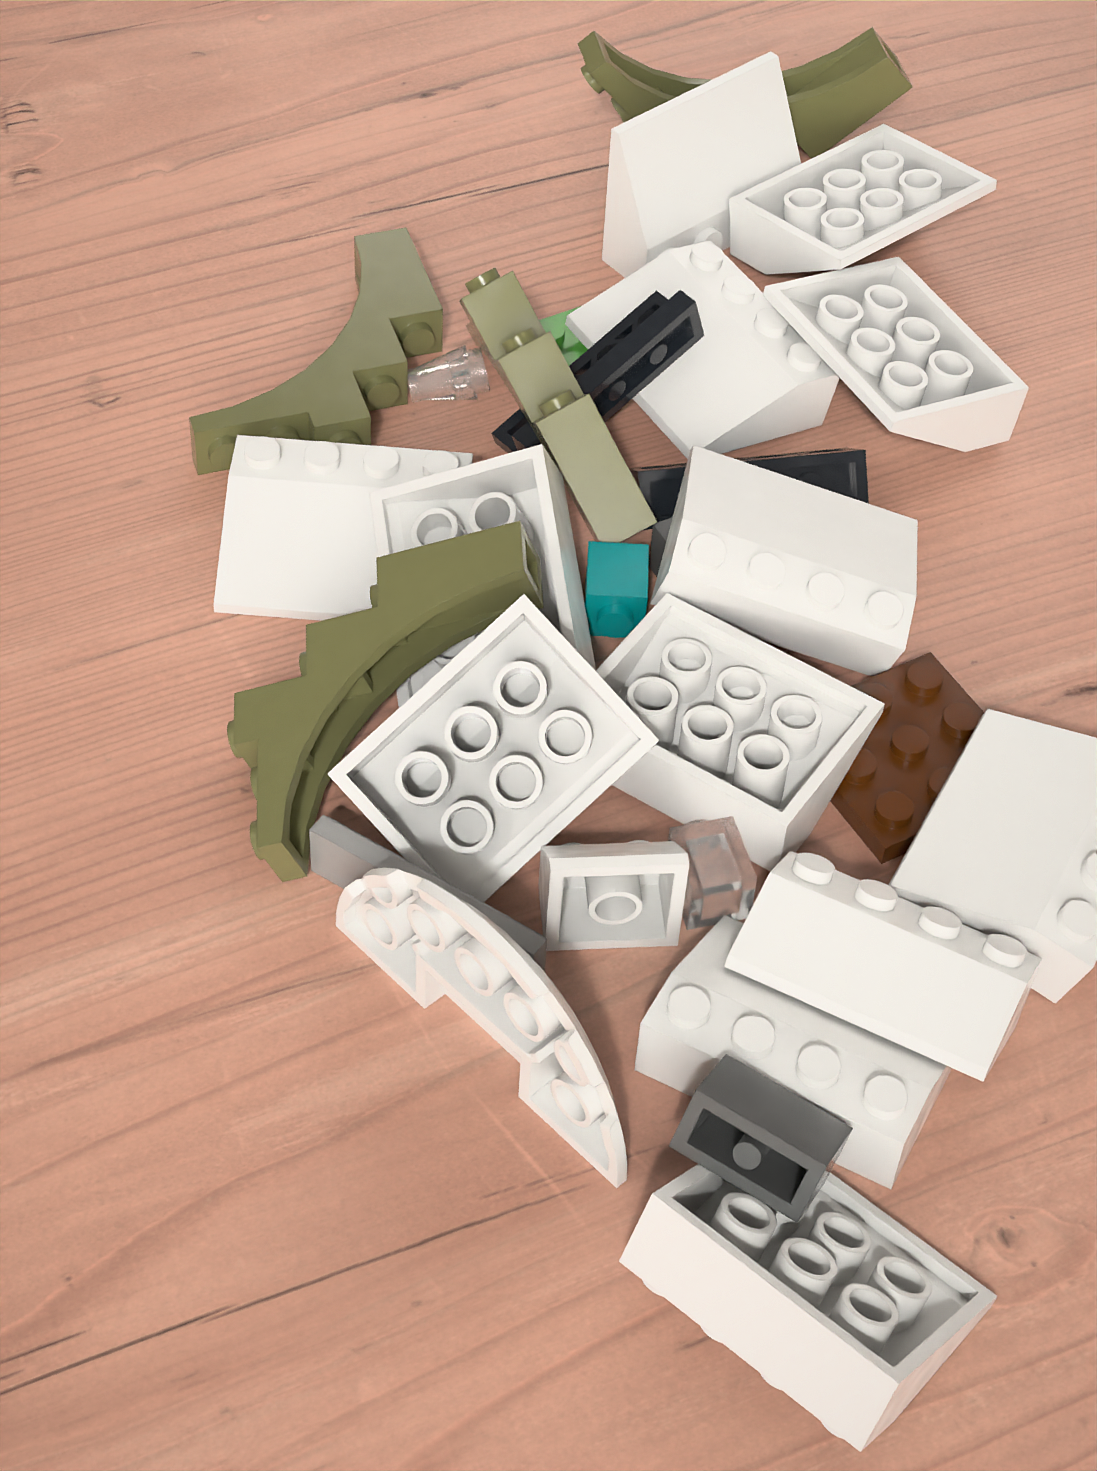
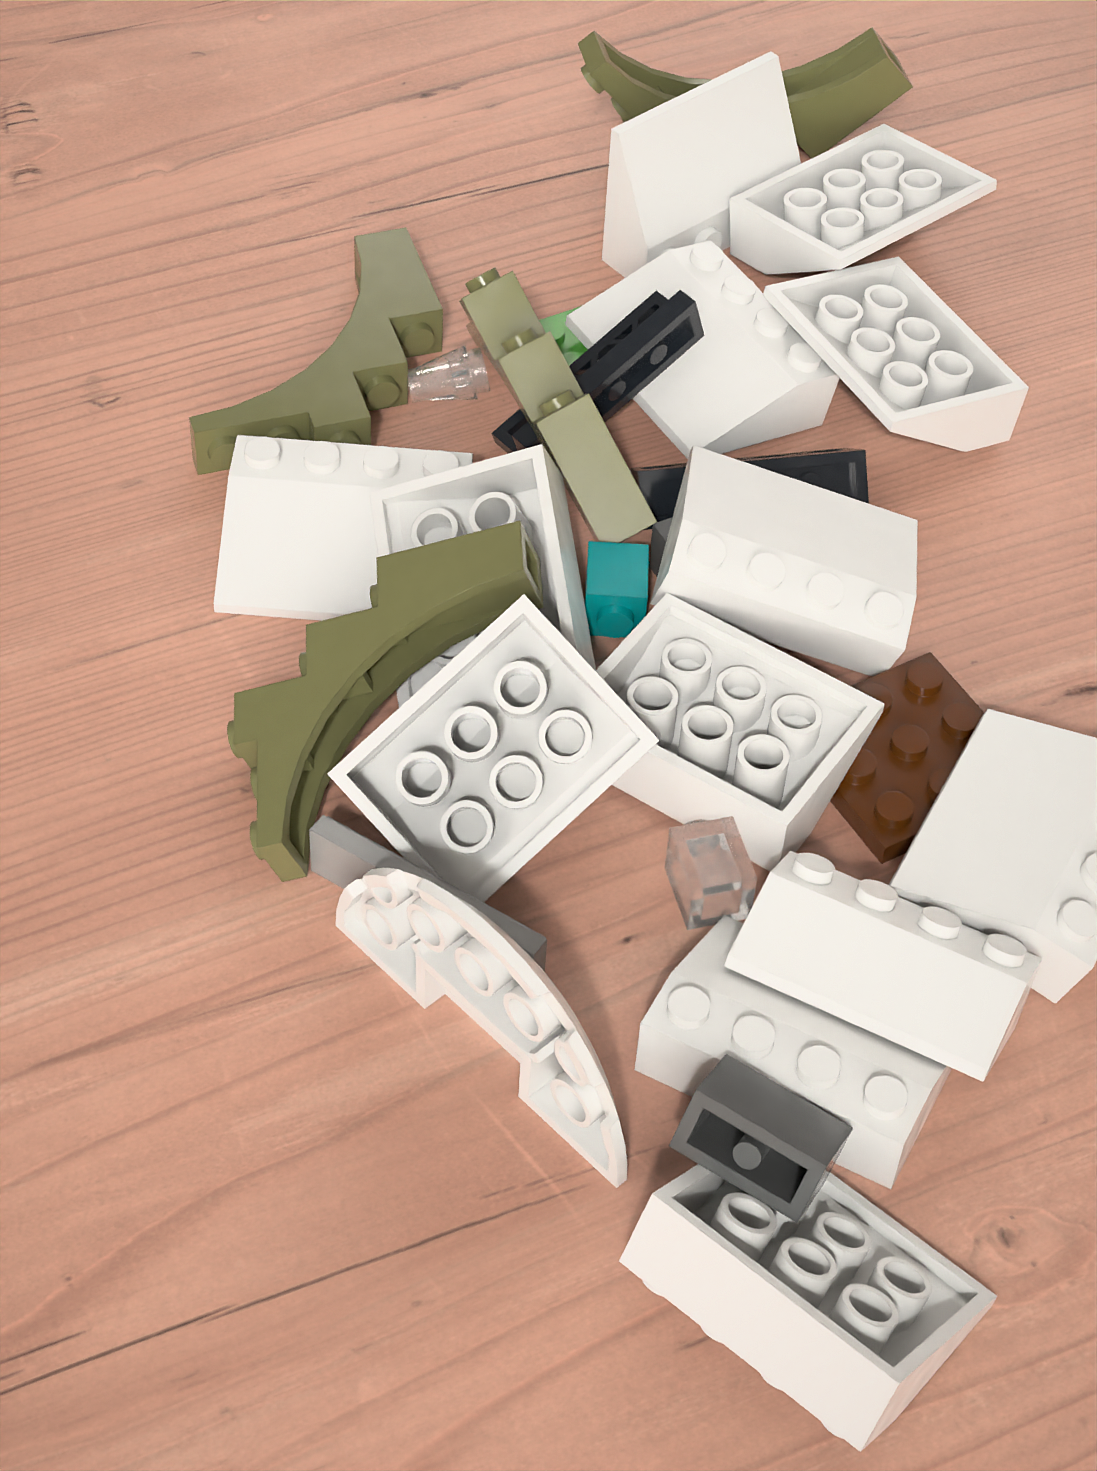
white slope [538,840,689,951] -> none

